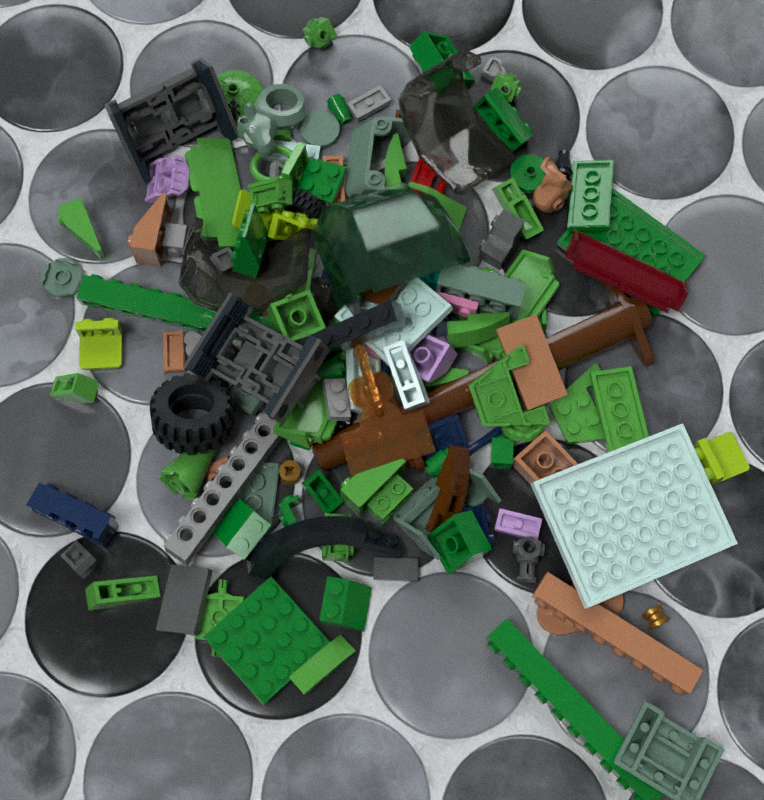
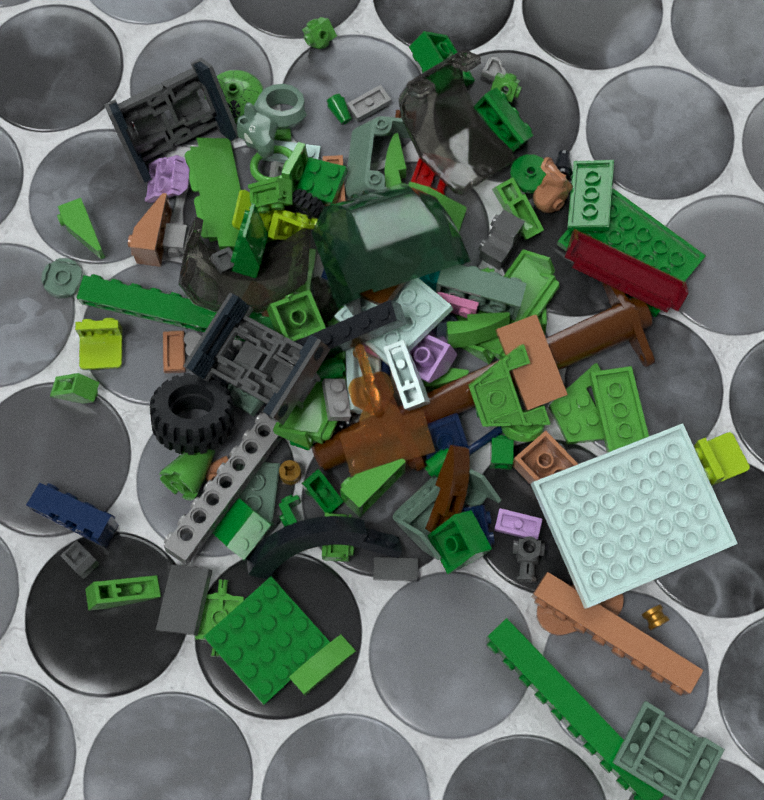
sand green tile [300,110,340,149] -> none
green slope [319,576,372,632] -> none
bright green hinge [367,474,413,525] -> none

